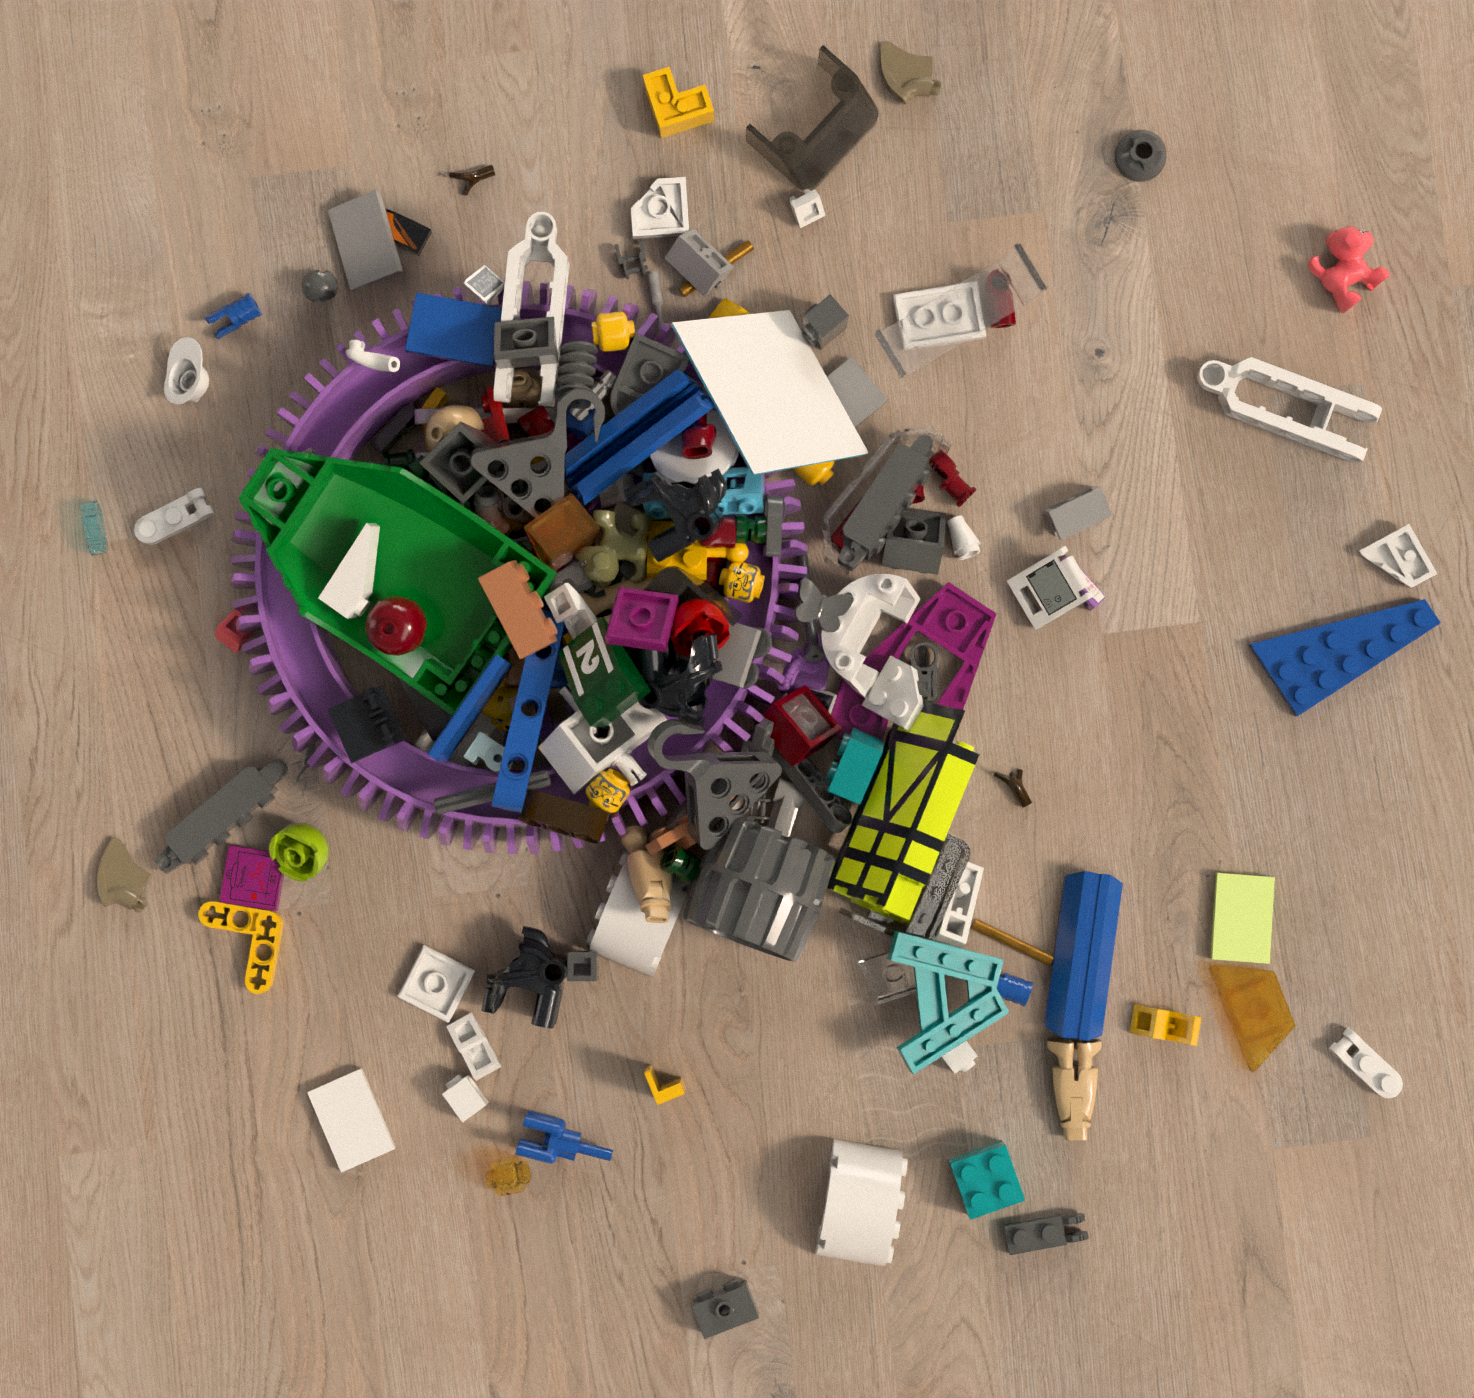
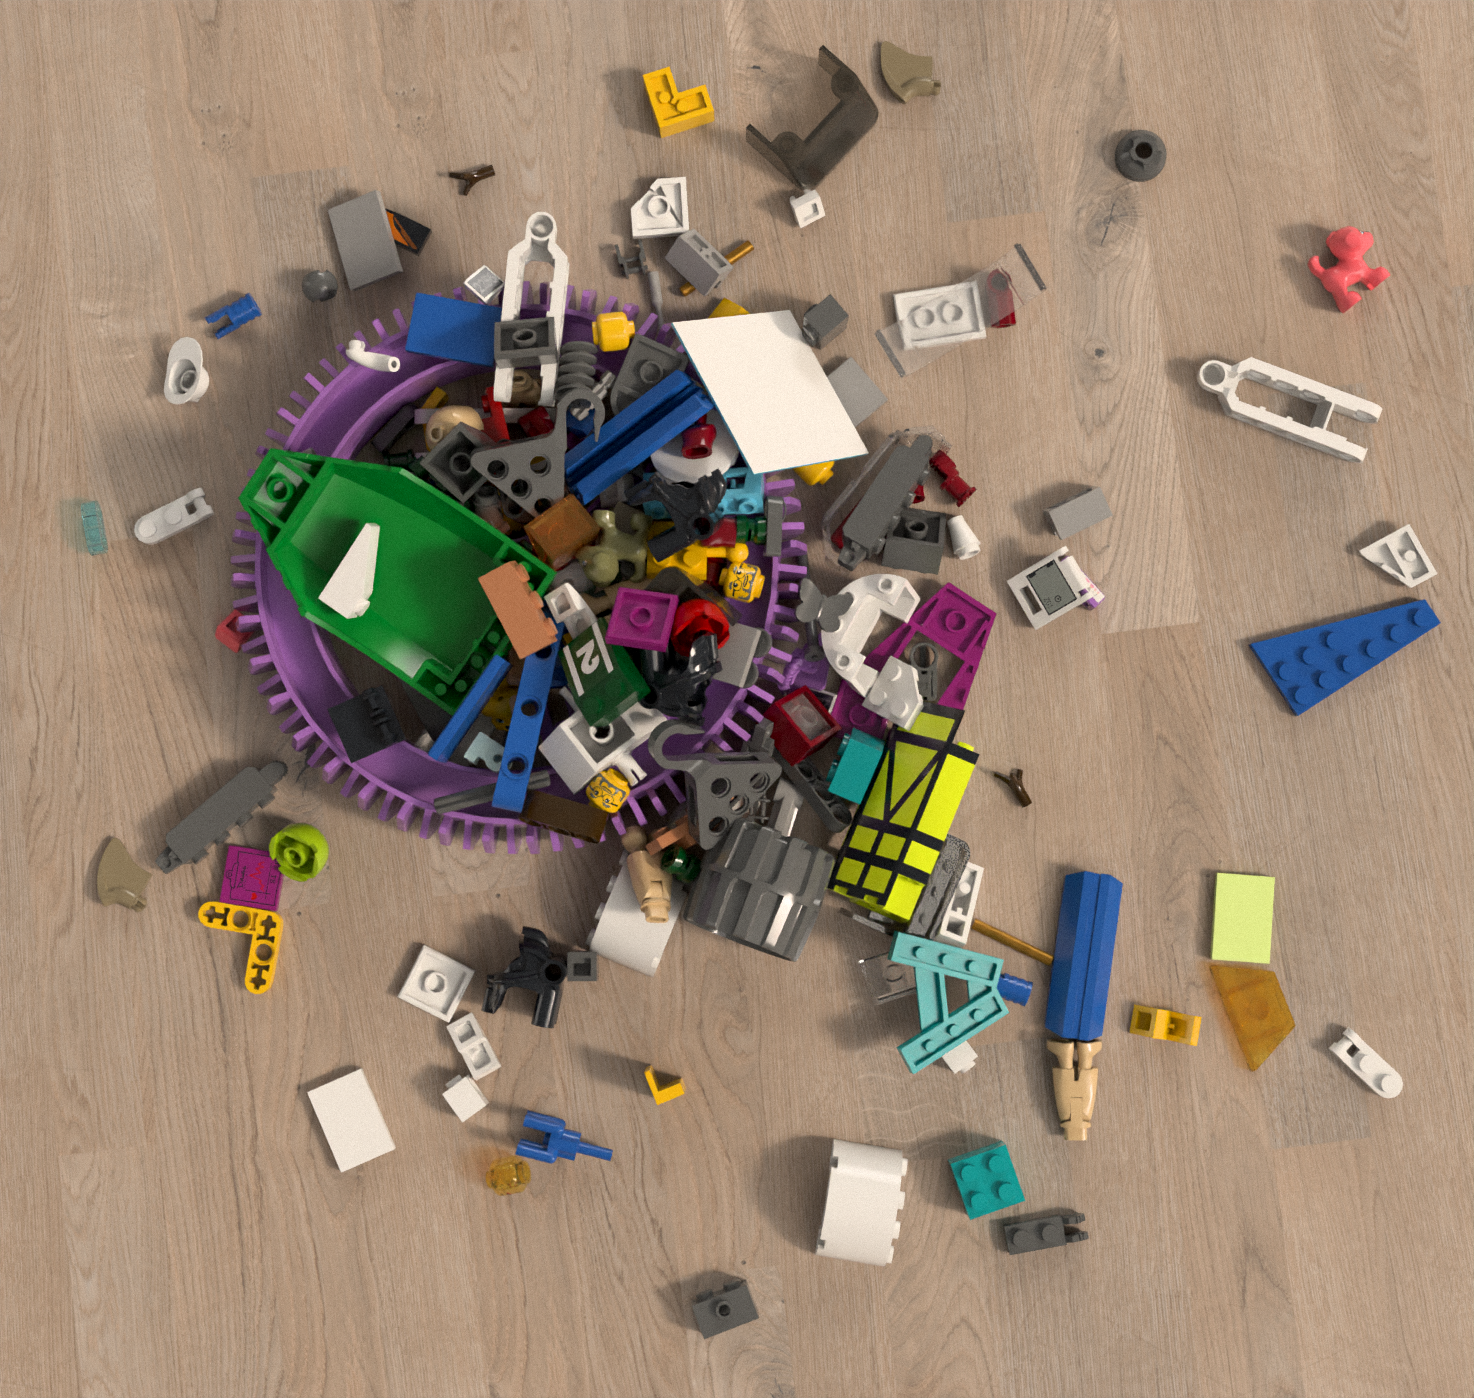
dark red cylinder [365,596,427,656] -> none

